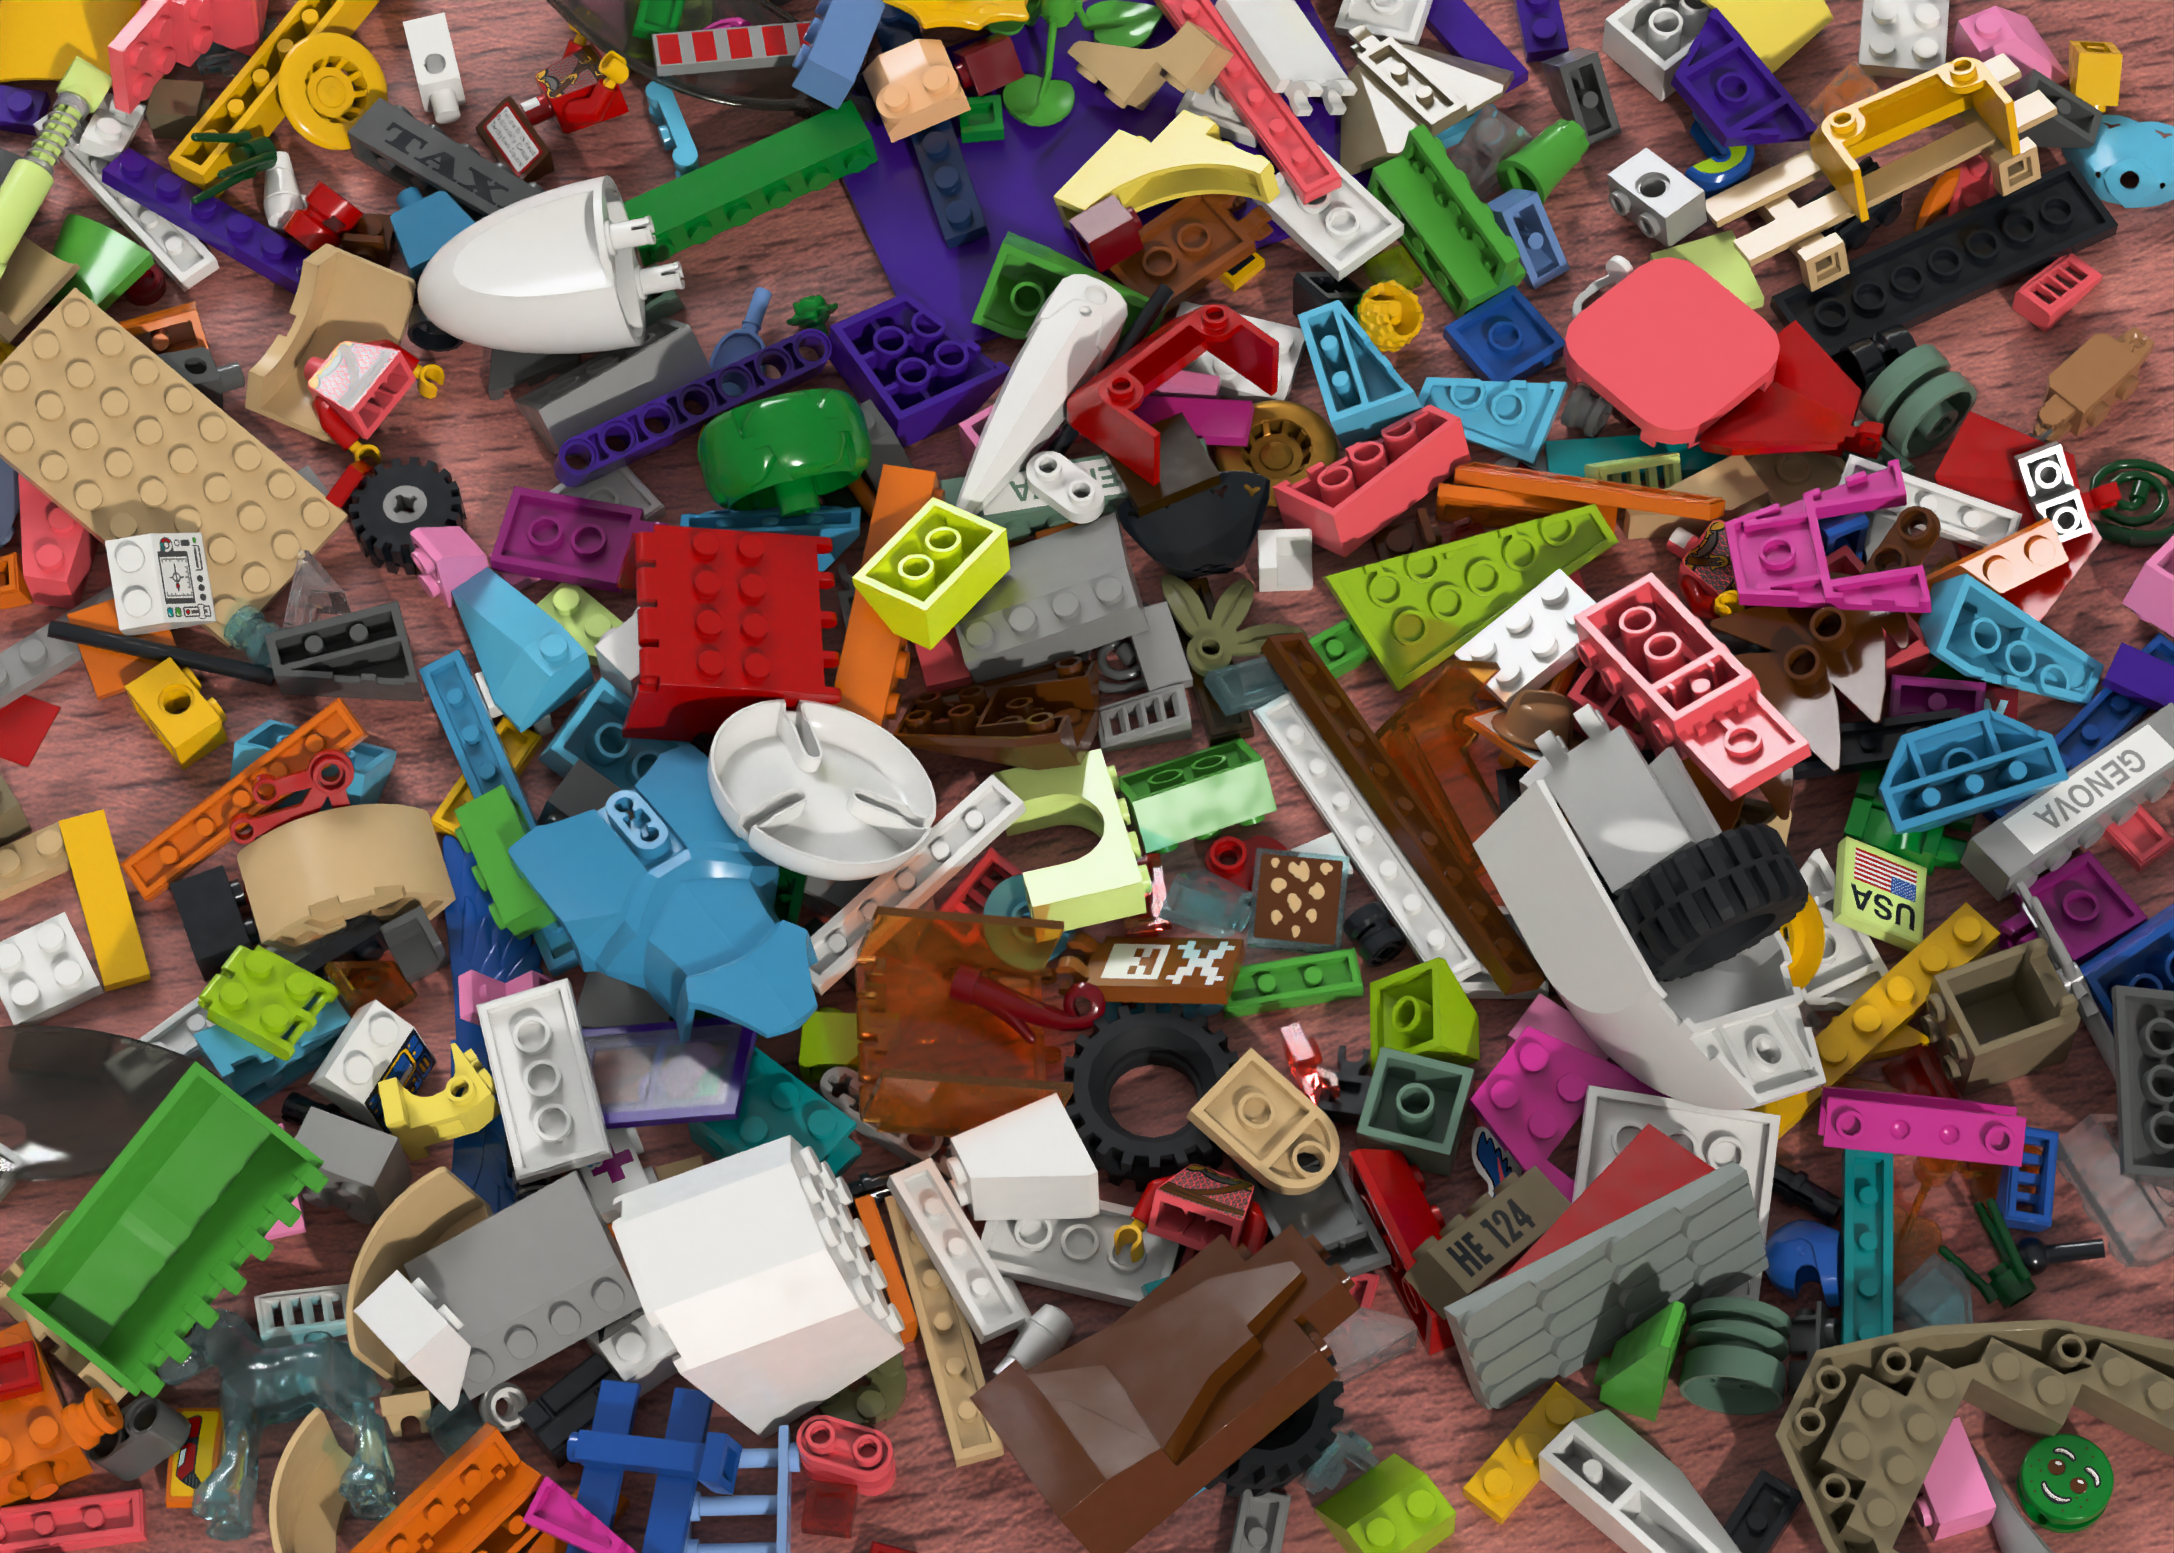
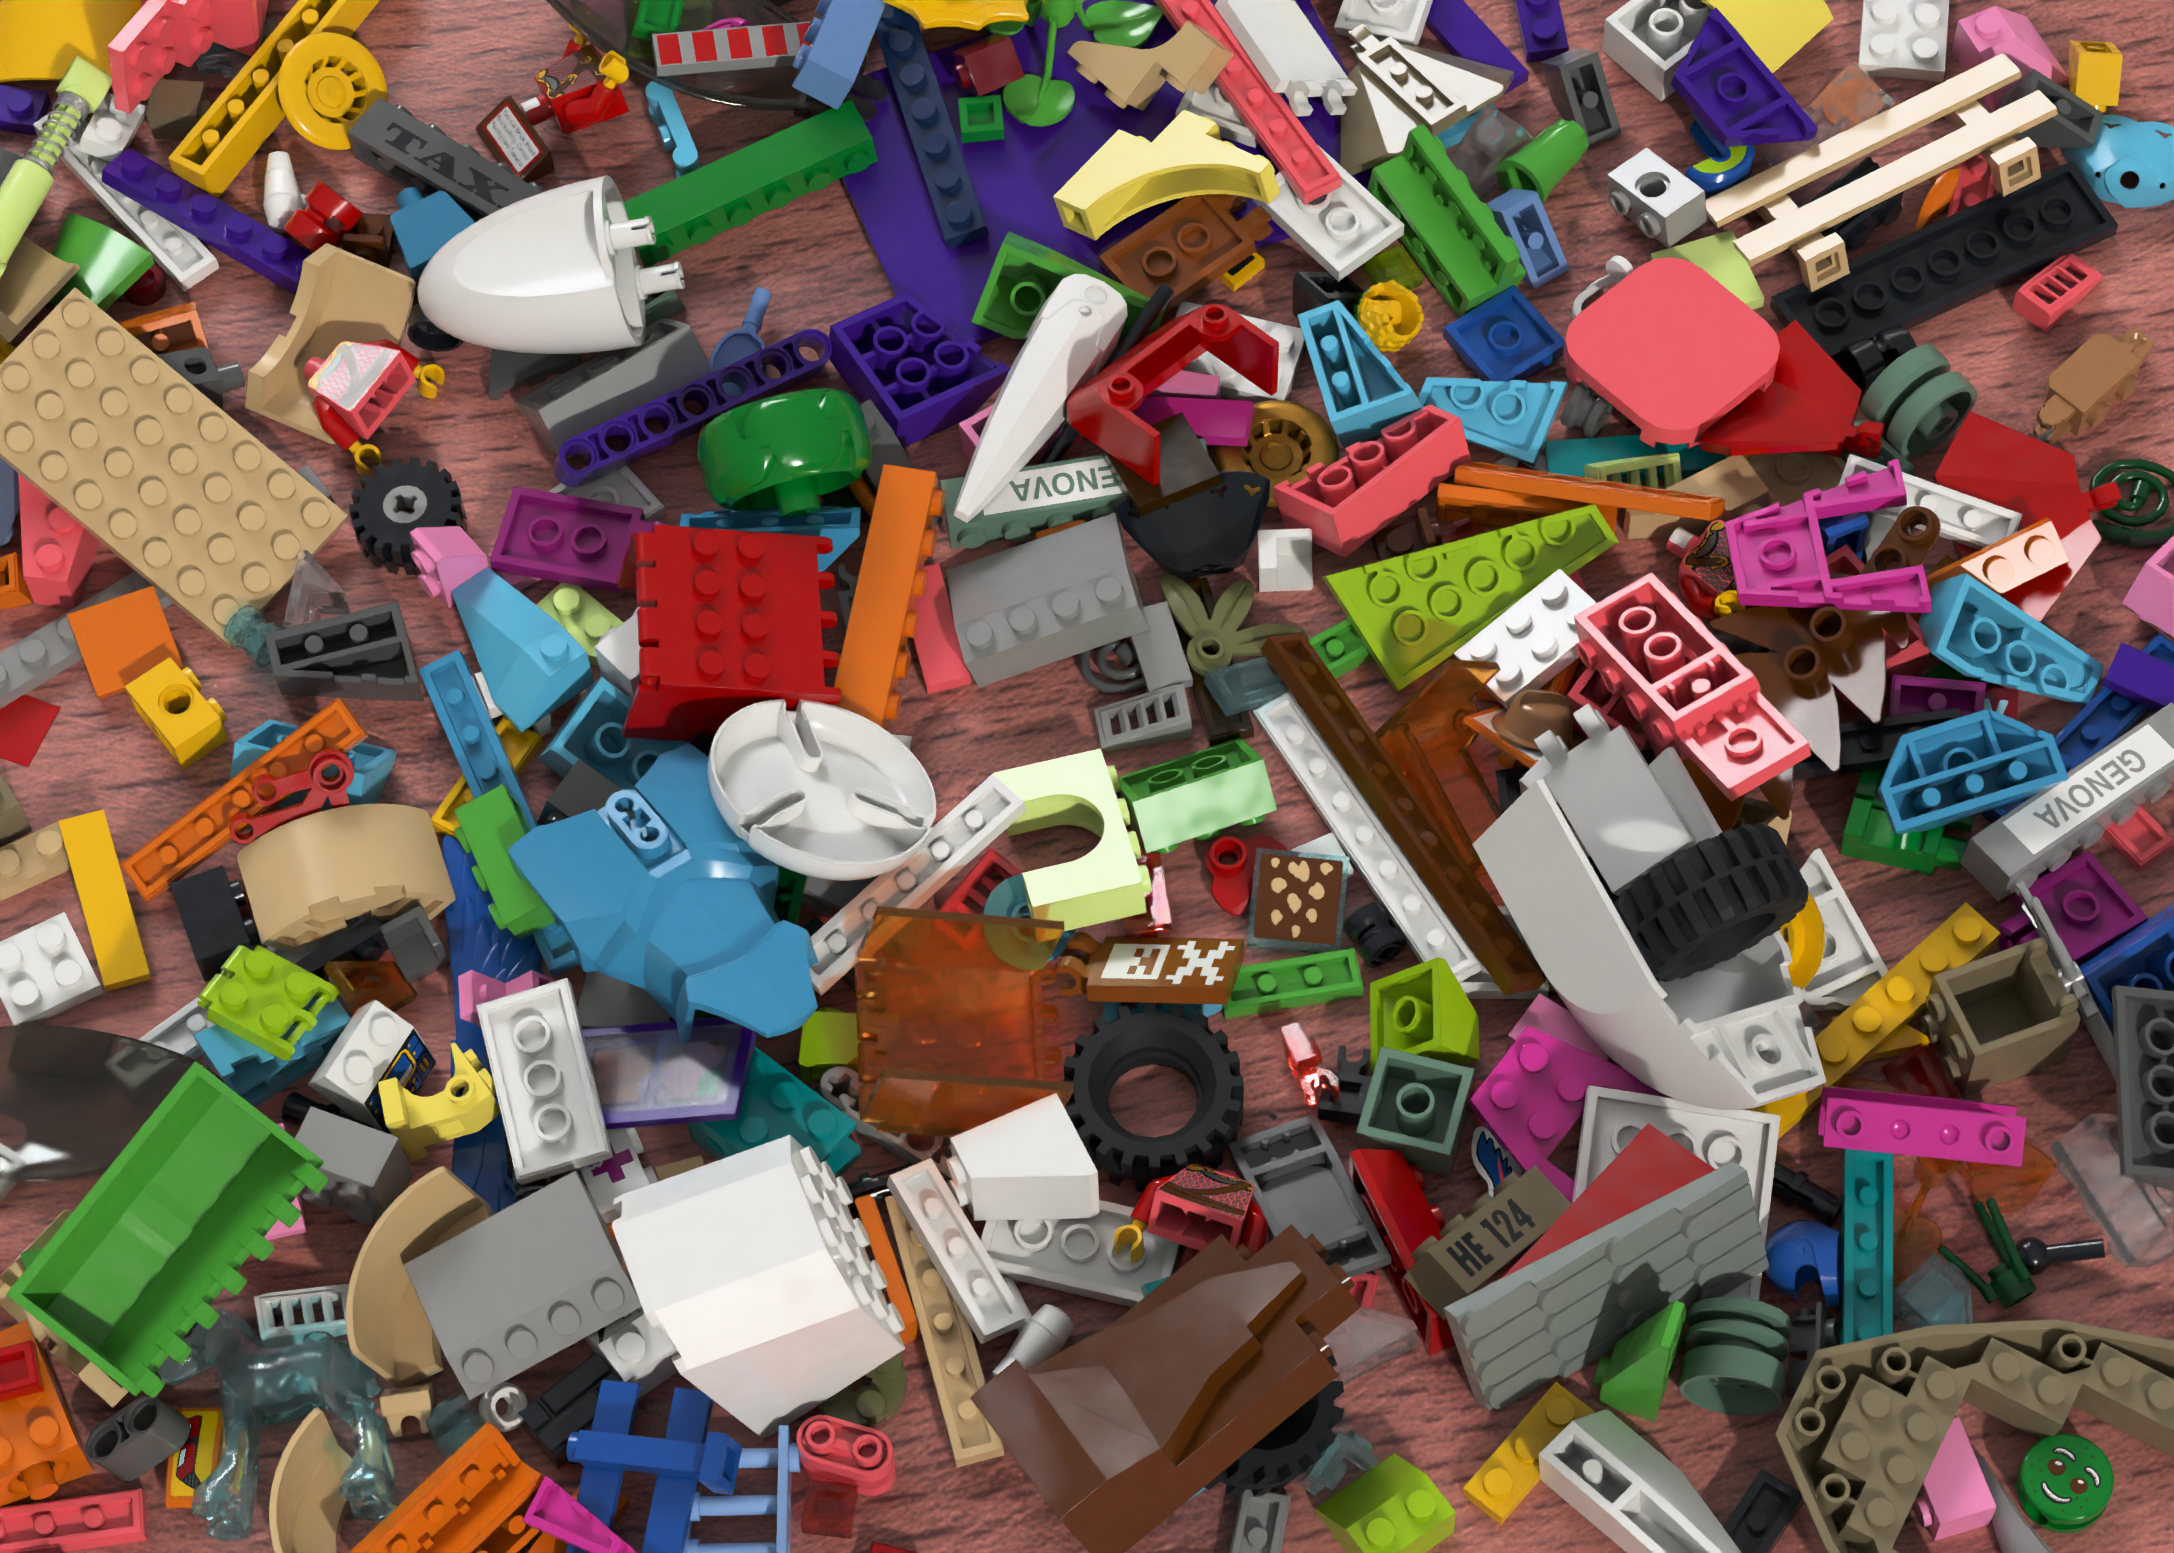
black piece [47,619,274,686] -> none
orange wheel [61,1387,124,1450] -> none
white slope [105,532,217,636] -> none
dark green plant [191,130,277,205] -> none
red tile [325,460,374,508] -> none
white slope [354,1270,471,1411] -> none
white torso [403,13,466,124] -> none
green plant [786,295,838,336] -> none
neon yellow slope [852,497,1011,650] -> none
light nougat slope [862,39,971,143] -> none
reddish brown wedge [893,656,1099,770] -> none
dark red plant [948,963,1106,1044] -> none
white plate [1026,451,1105,524] -> none
dark red brick [1069,195,1144,273] -> none
clear light blue slope [1158,869,1253,938] -> none
tan tile [1186,1048,1340,1195] -> none
yellow windscreen [1810,57,2021,223] -> none
yellowish green tile [1832,836,1927,952] -> none
blue slope [1996,1126,2059,1233] -> none
slope [2013,441,2091,542] -> none

